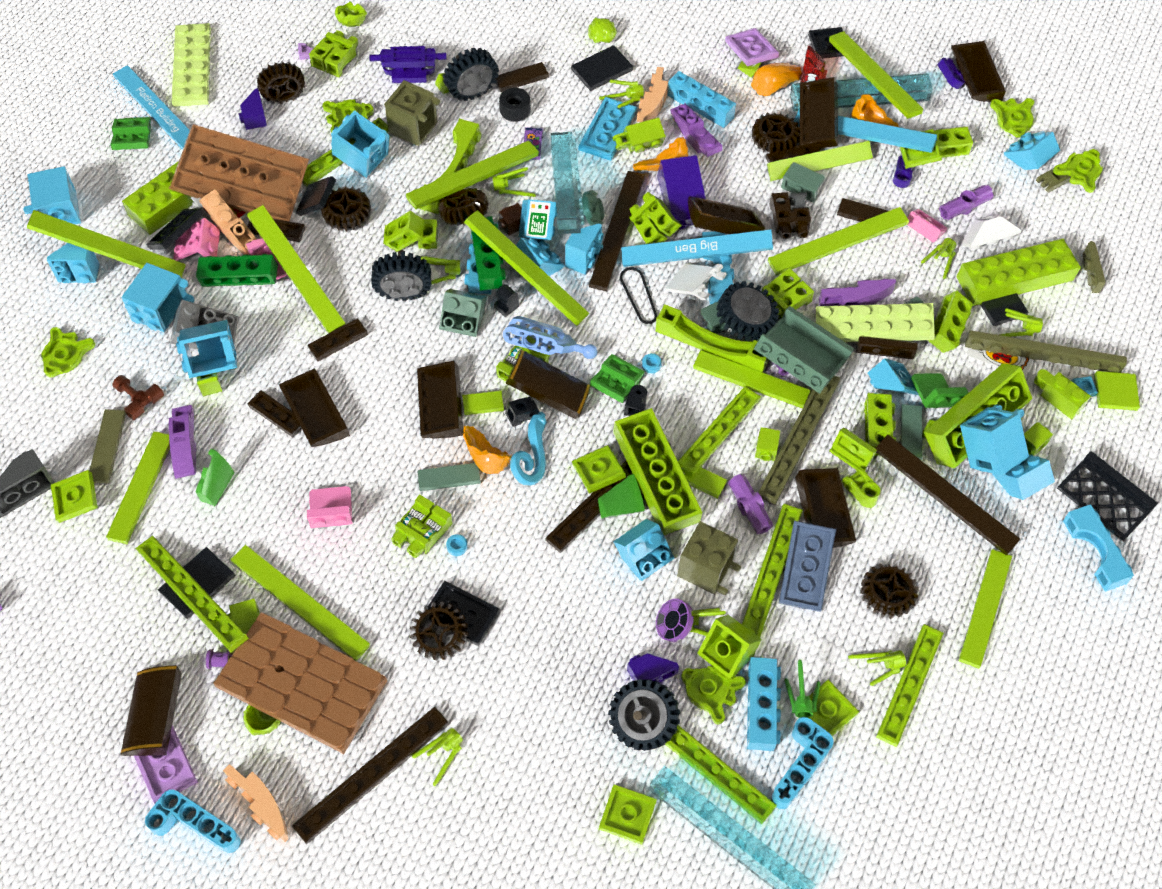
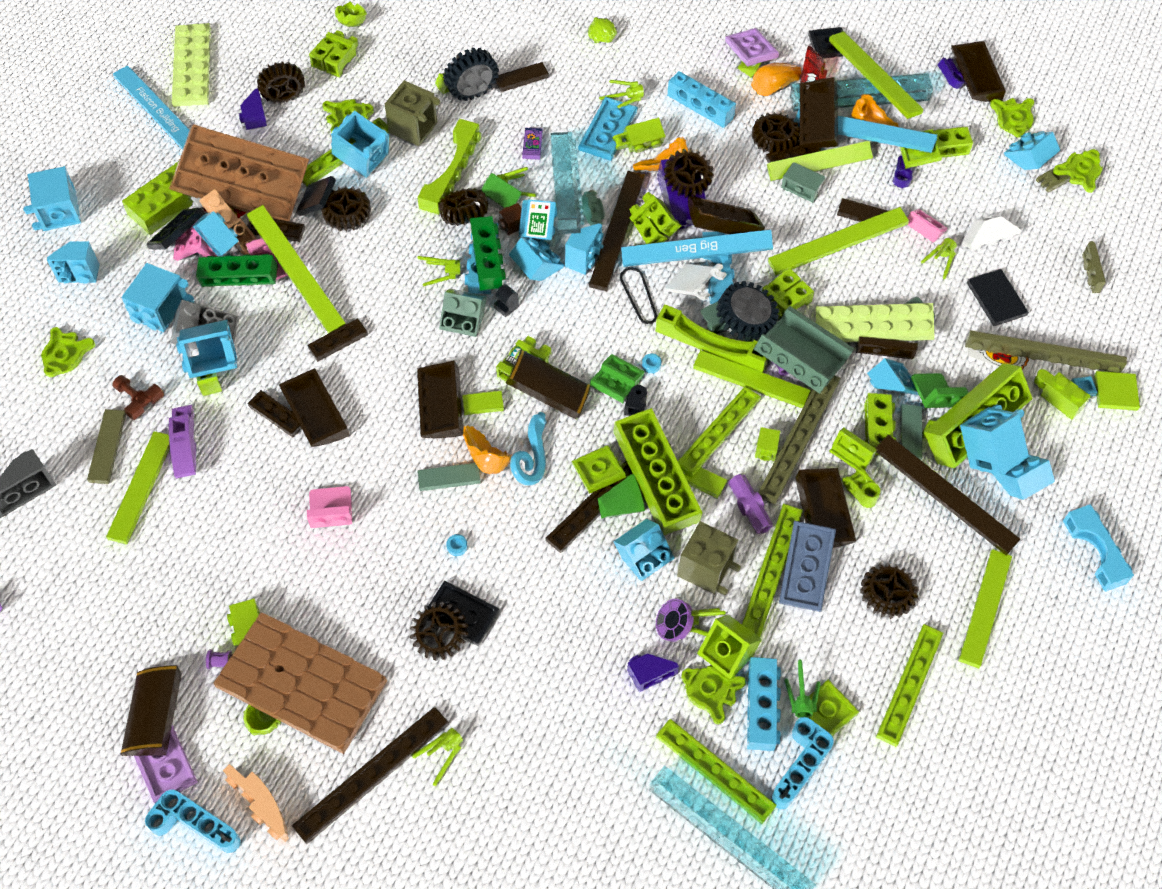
lime tile [27,210,186,278] -> none
lime tile [51,470,98,523] -> none
bright green slope [111,117,151,150] -> none
lime tile [135,535,249,653] -> none
black tile [158,547,236,619] -> none
bright green slope [195,449,235,506] -> none
lime tile [230,544,370,661] -> none
lavender tile [298,43,314,60] -> none
dark purple piece [369,46,447,83] -> none
black wheel [371,250,432,301] -> none
lime brick [383,210,424,252] -> none
lime hips [391,494,452,558] -> none
lime tile [406,140,539,210] -> none
lime brick [417,219,438,249] -> none
lime tile [464,210,590,326] -> none
black tyre [499,87,531,122] -> none
light blue piece [503,316,598,359] -> none
black leg [505,397,540,427] -> none
black tile [571,45,633,91] -> none
lime tile [599,784,657,845] -> none
wheel [608,679,681,751] -> none
light nougat slope [637,67,668,122] -> none
medium lavender slope [670,103,722,157] -> none
dark brown hips [769,192,811,239] -> none
medium lavender slope [819,279,896,306] -> none
lime plant [848,650,906,686] -> none
lime brick [928,290,973,353] -> none
medium lavender piece [939,185,994,220] -> none
lime brick [956,238,1081,306] -> none
lime plant [999,308,1043,337] -> none
lime brick [1024,422,1053,456] -> none
black fence [1057,451,1158,542] -> none
none -> medium azure slope [192,211,239,256]
none -> bright green slope [481,173,522,208]
none -> dark brown gear [663,148,714,198]

